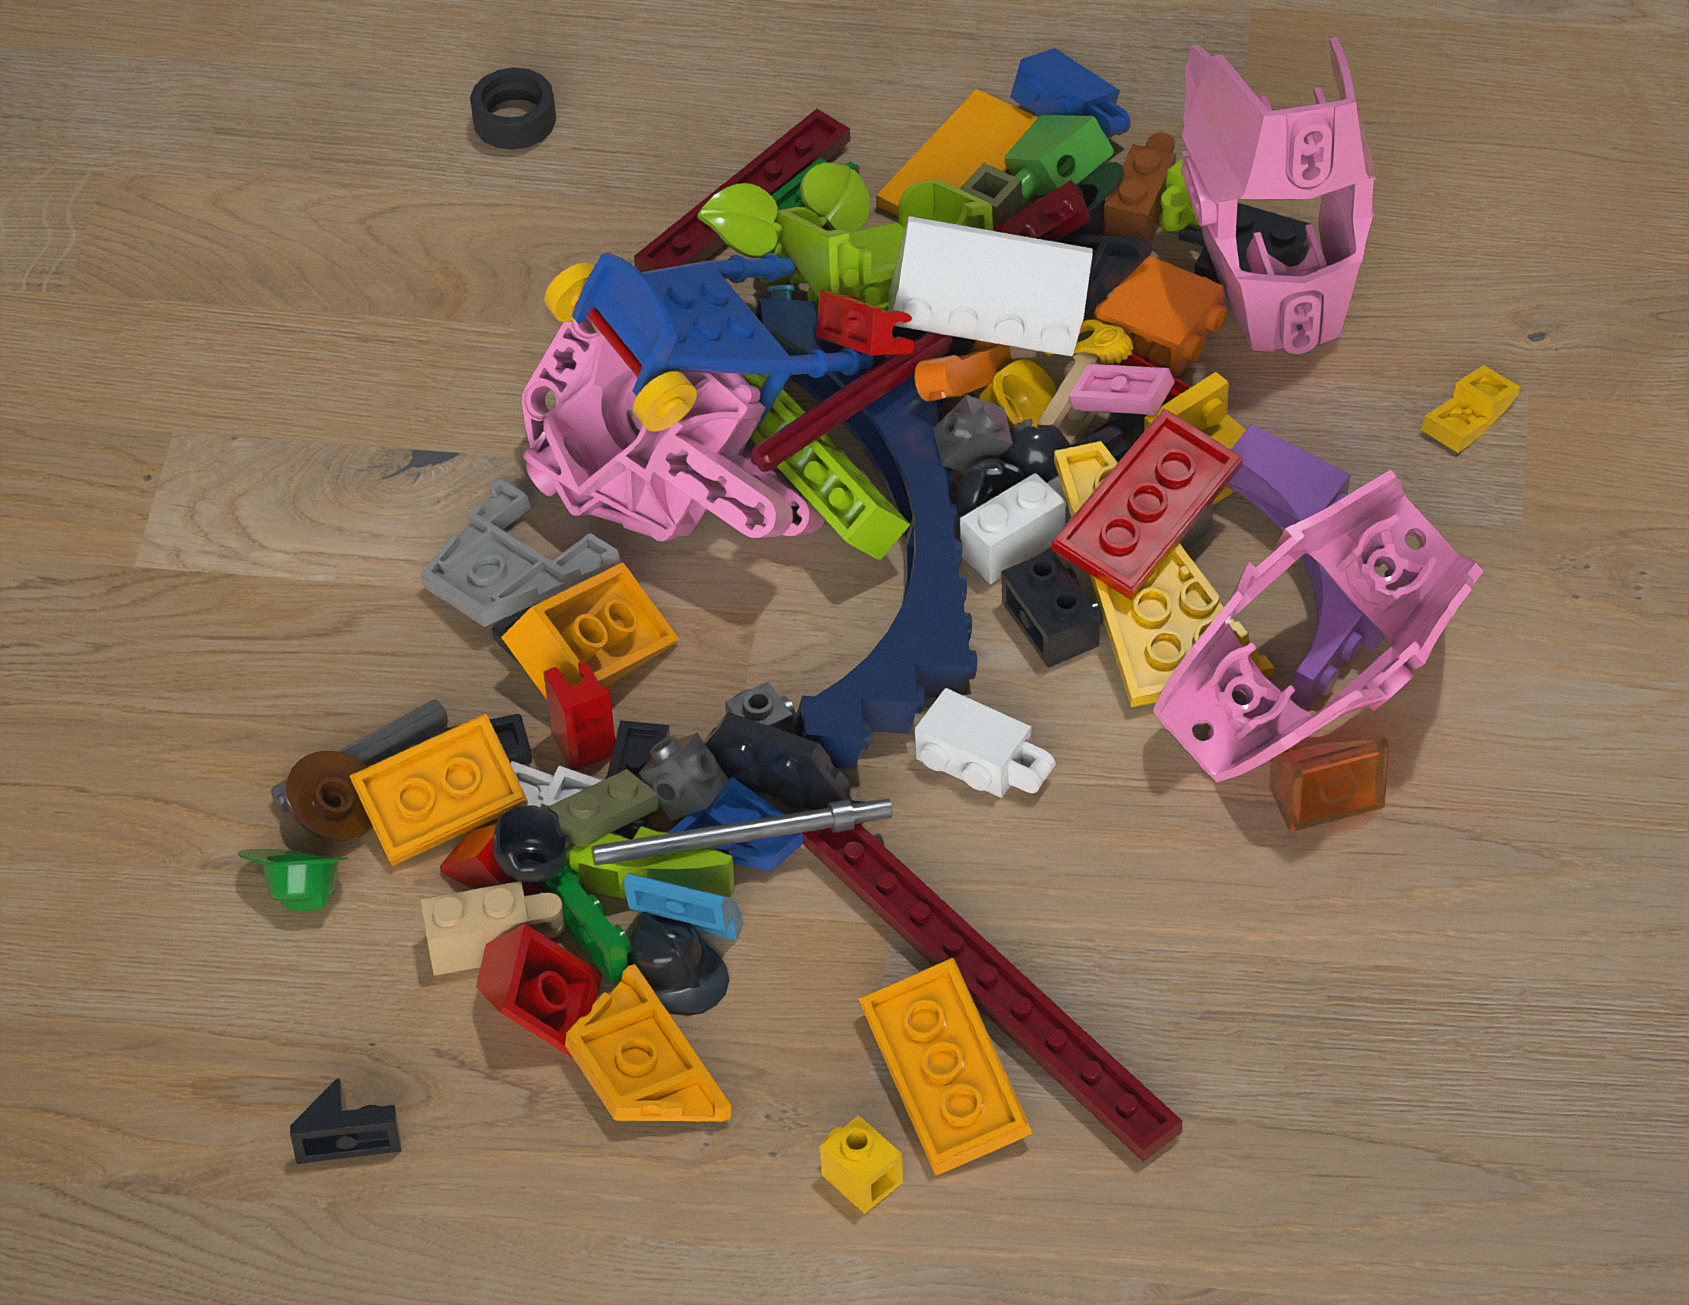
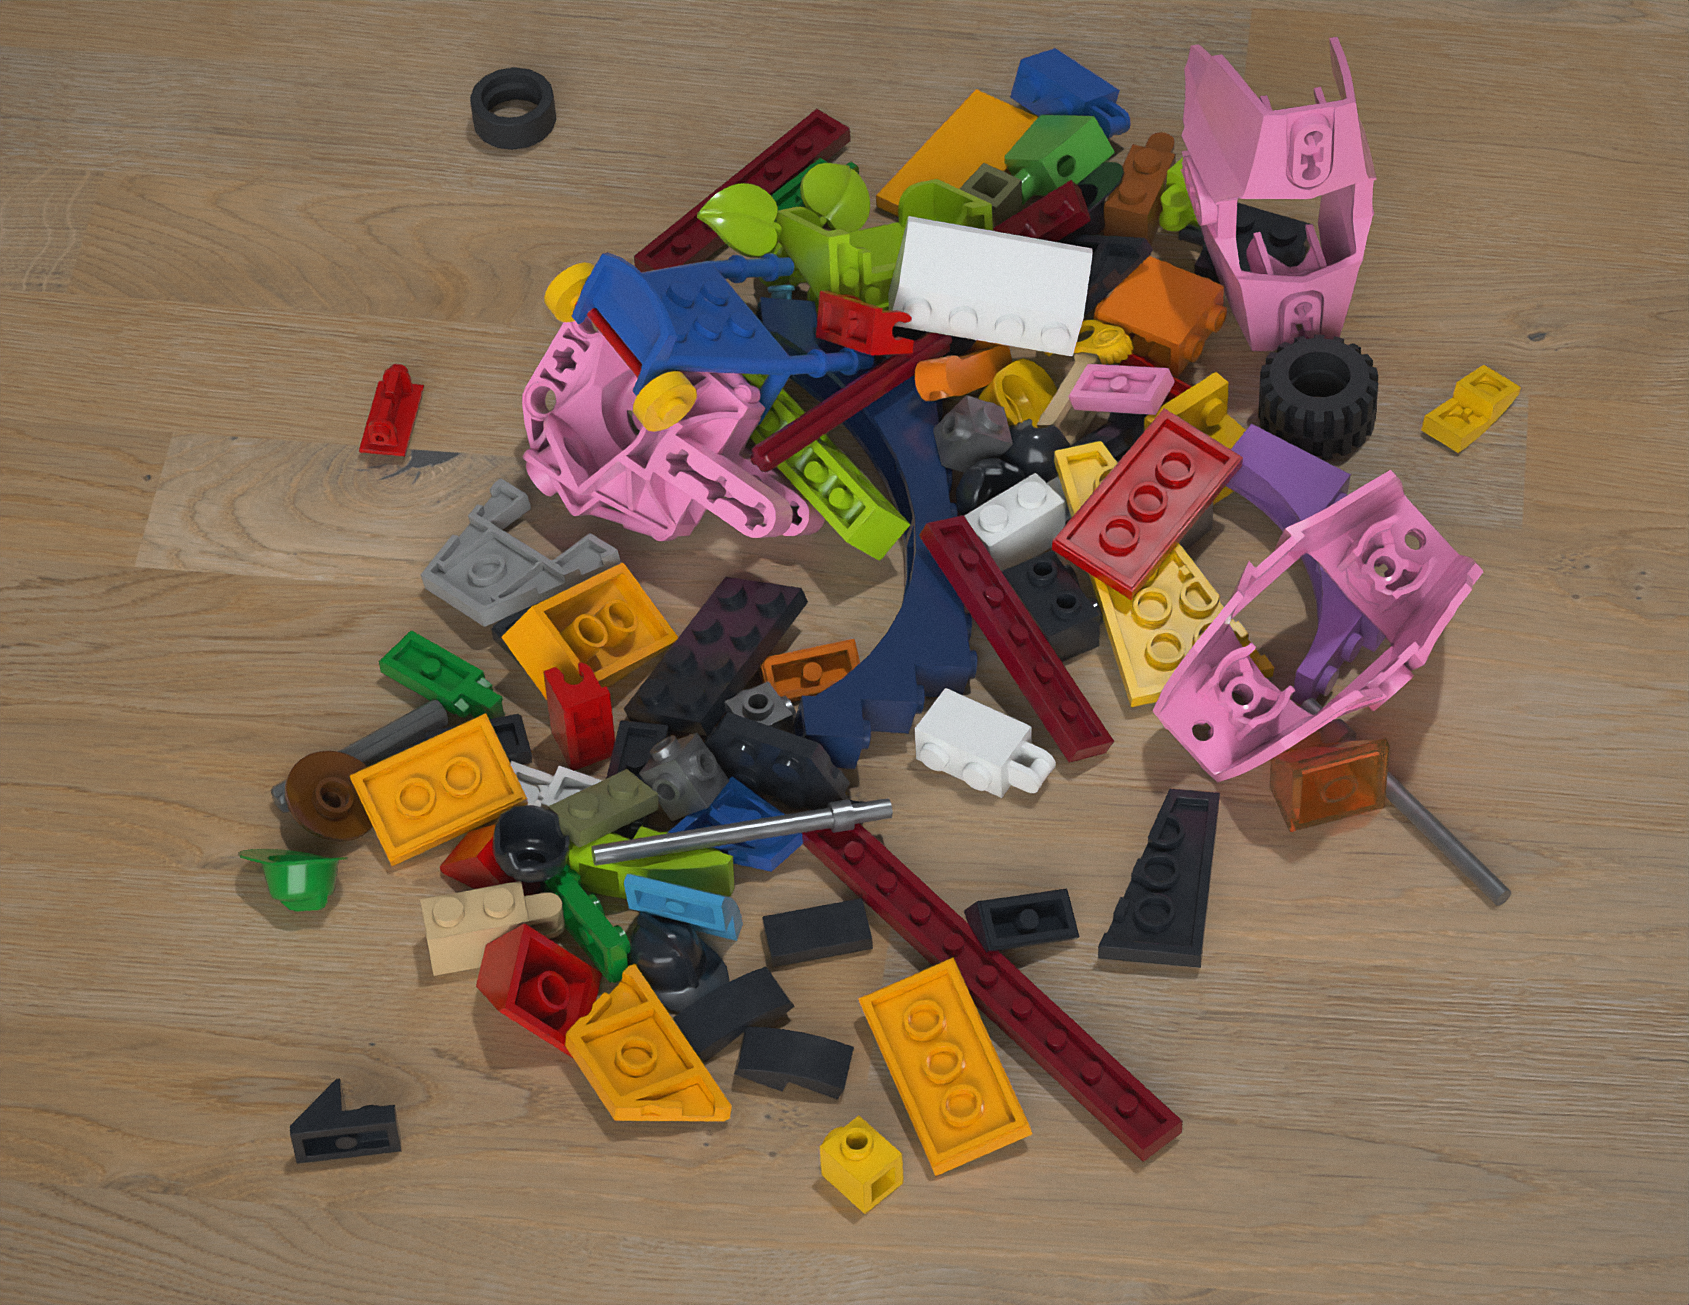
none -> red hinge [359,364,424,457]
none -> green hinge [378,631,506,719]
none -> black plate [624,577,808,736]
none -> black slope [673,966,795,1062]
none -> black slope [734,1027,854,1099]
none -> orange slope [758,638,860,702]
none -> black tile [762,898,873,967]
none -> dark red plate [919,515,1114,763]
none -> black slope [964,888,1080,953]
none -> black wing [1098,789,1220,968]
none -> black tyre [1258,334,1379,460]
none -> flat silver bar [1300,698,1511,906]

